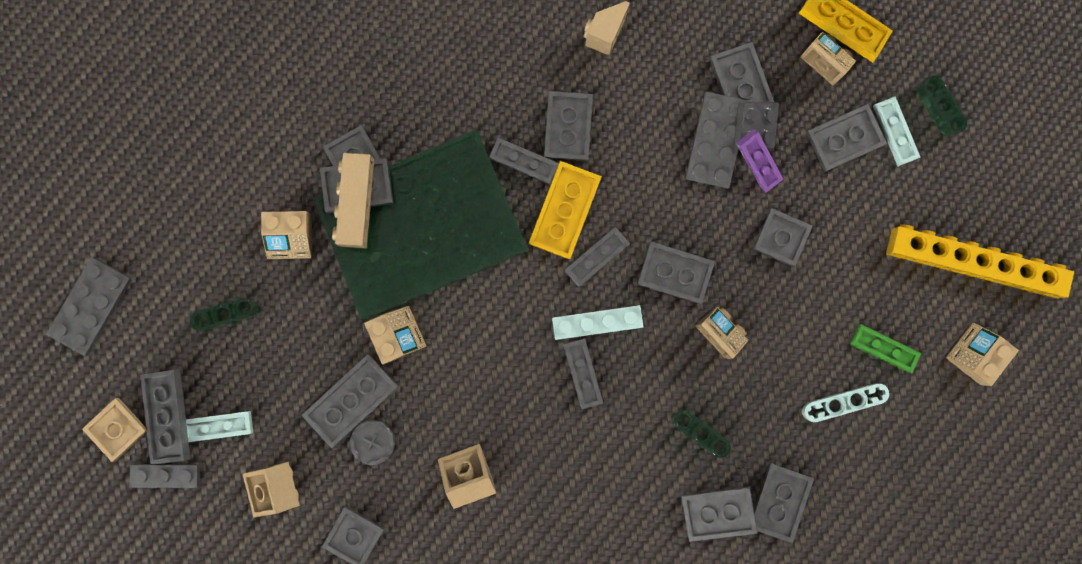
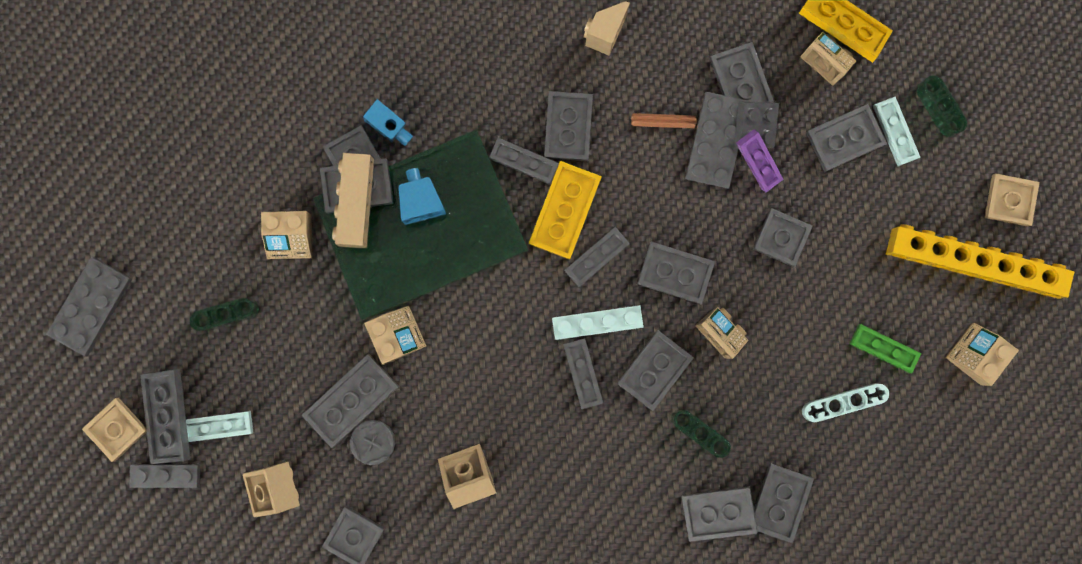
none -> dark azure torso [363,99,413,146]
none -> dark azure torso [399,168,446,225]
none -> flat silver plate [617,330,694,411]
none -> nougat axle [631,113,697,128]
none -> tan plate [985,174,1040,226]

